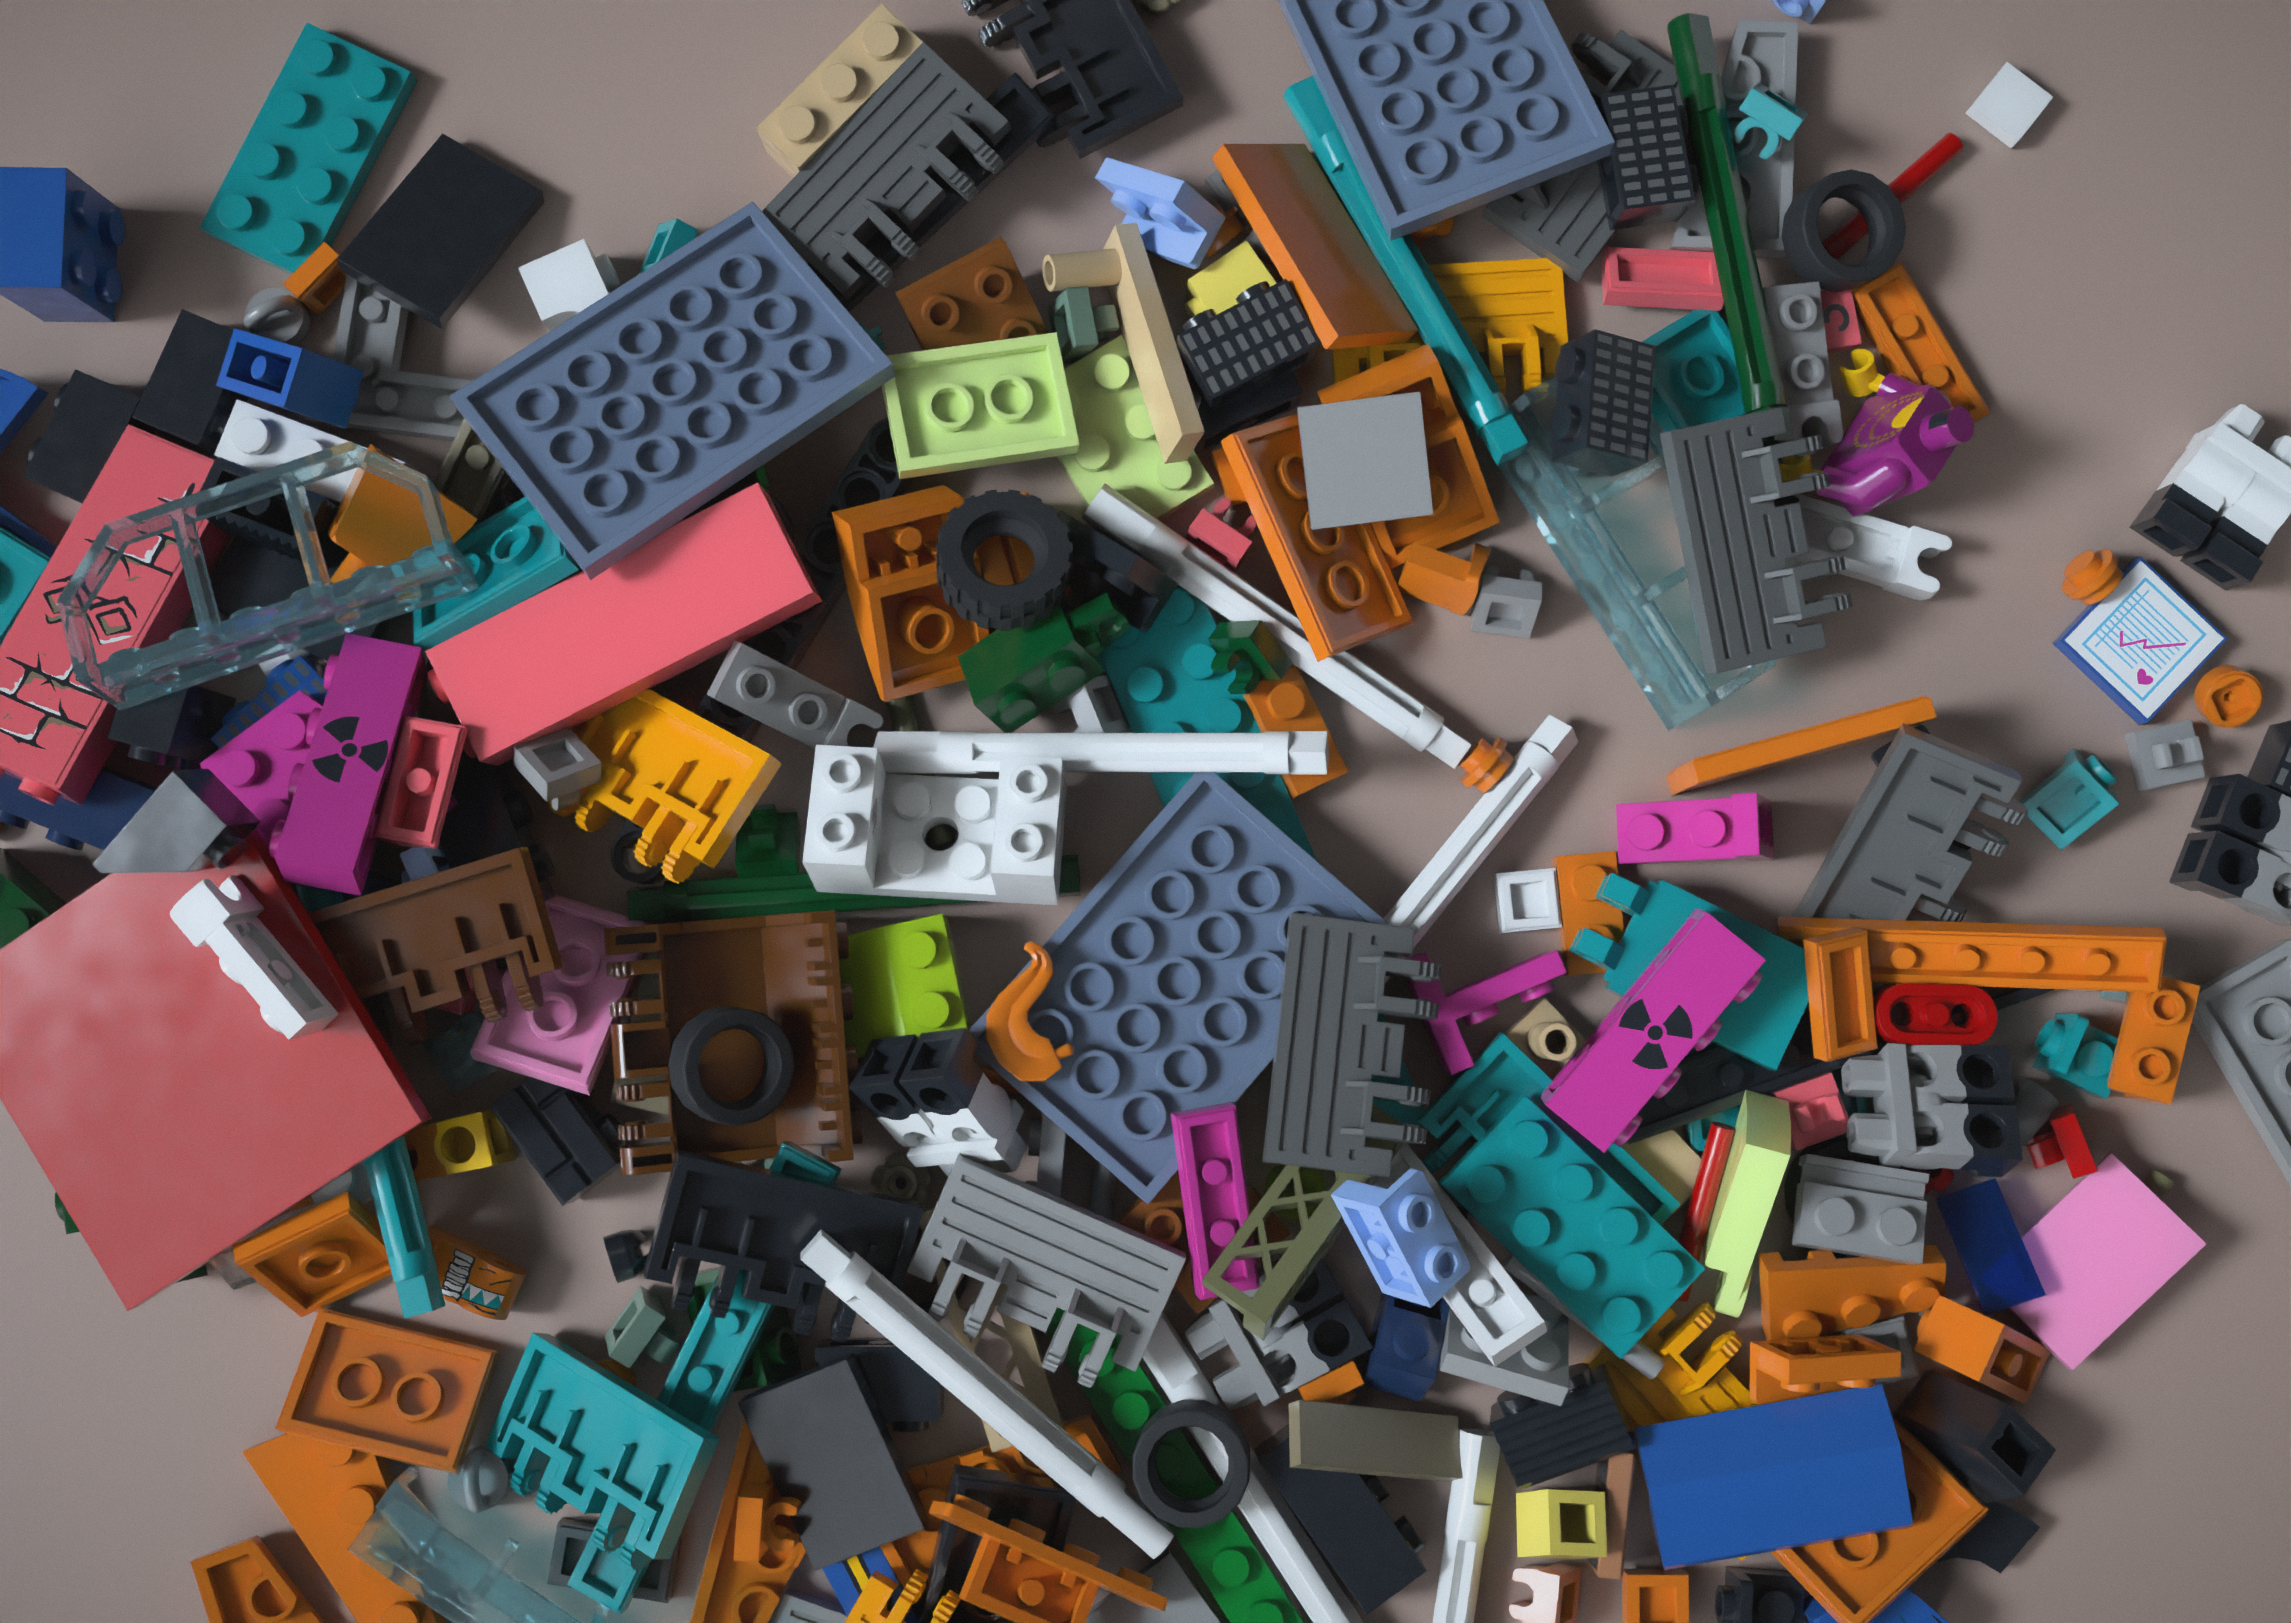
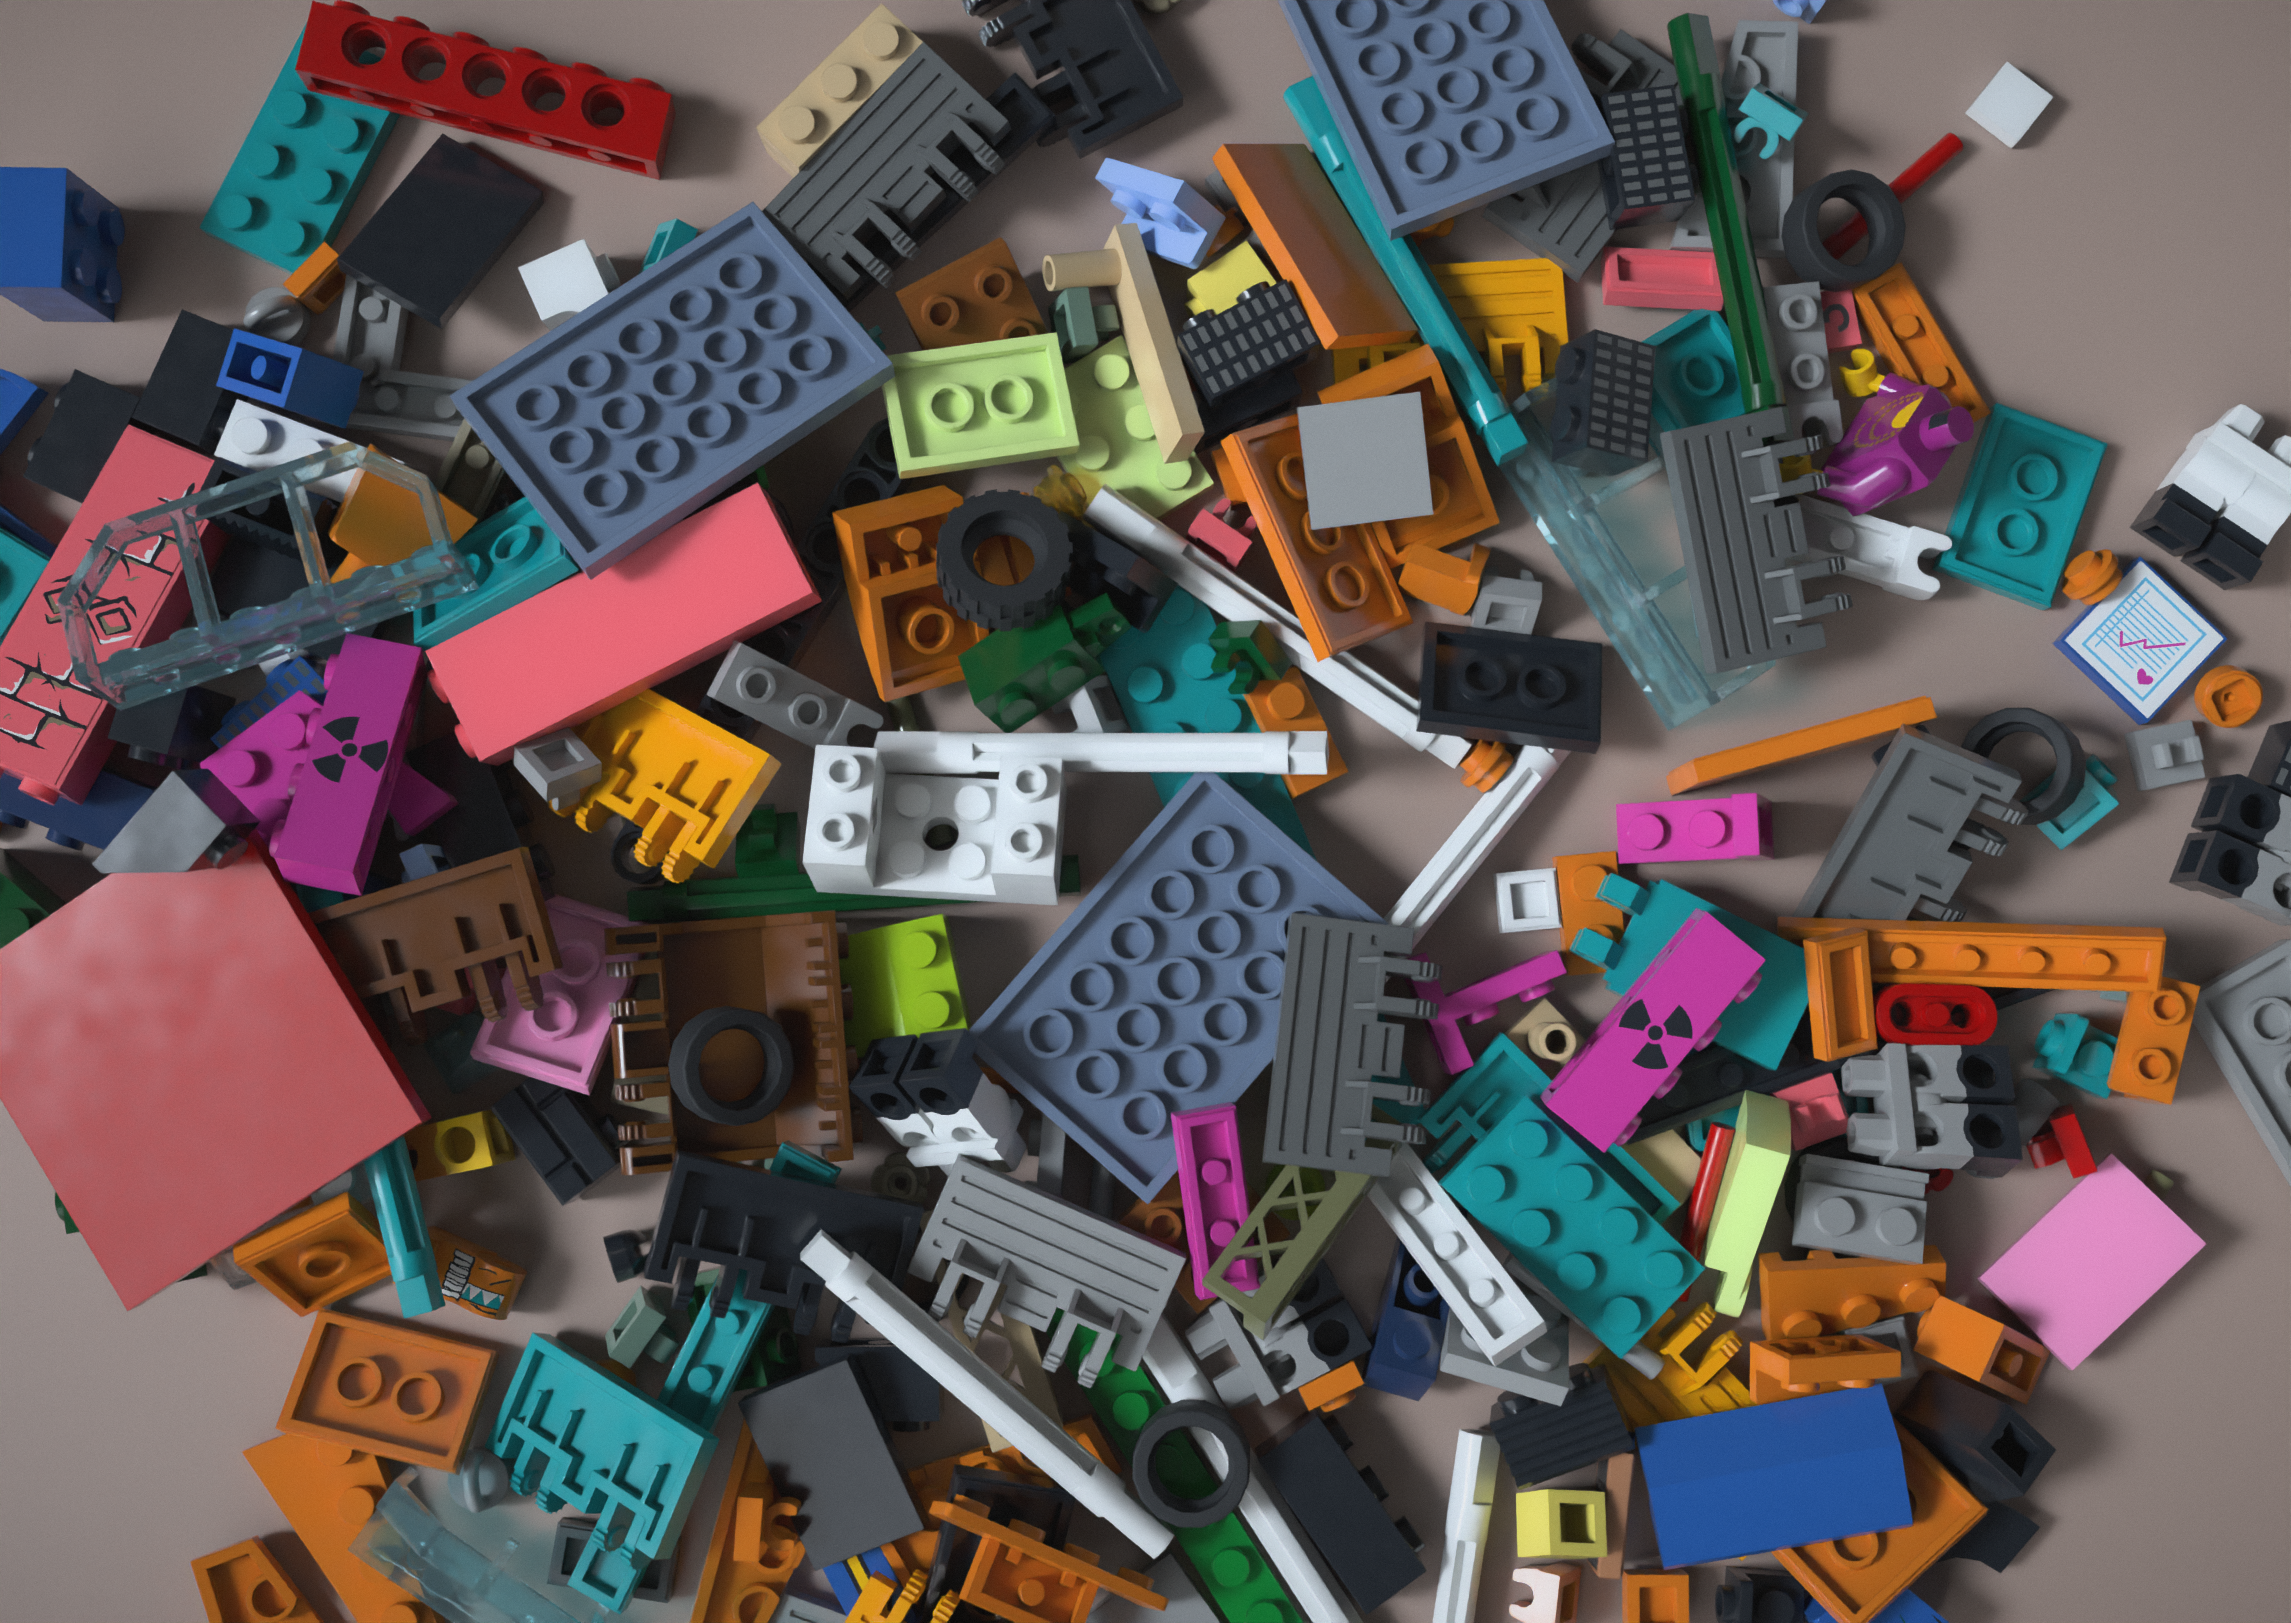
white plate [170,875,339,1040] -> none
coral slope [374,716,468,849] -> none
orange piece [986,941,1074,1082] -> none
dark tan tile [1288,1400,1461,1482] -> none
light blue bracket [1331,1168,1470,1308] -> none
clear blue tile [1935,1178,2046,1316] -> none
none -> red brick [295,0,676,180]
none -> clear yellow plate [1033,464,1087,522]
none -> black tile [1416,621,1602,754]
none -> teal tile [1932,403,2108,611]
none -> black tyre [1961,708,2086,825]

